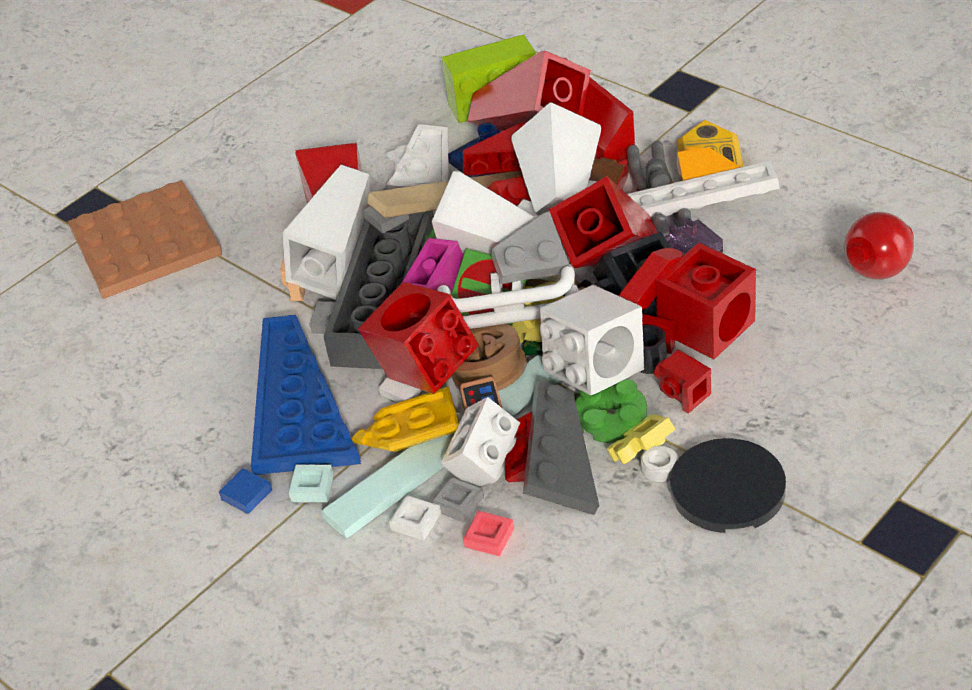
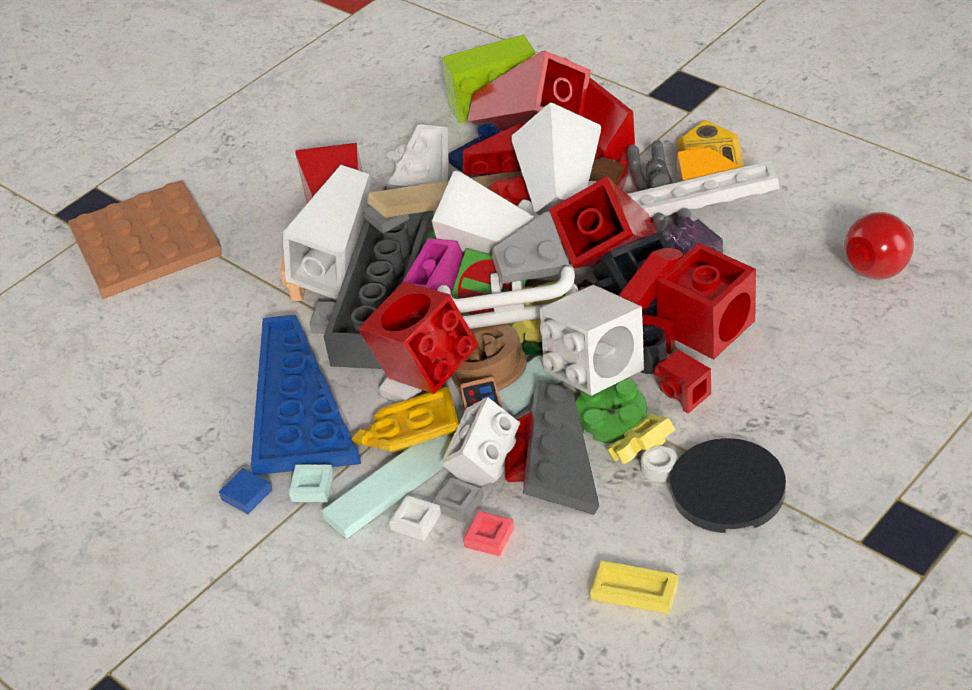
none -> light yellow tile [590,560,678,614]

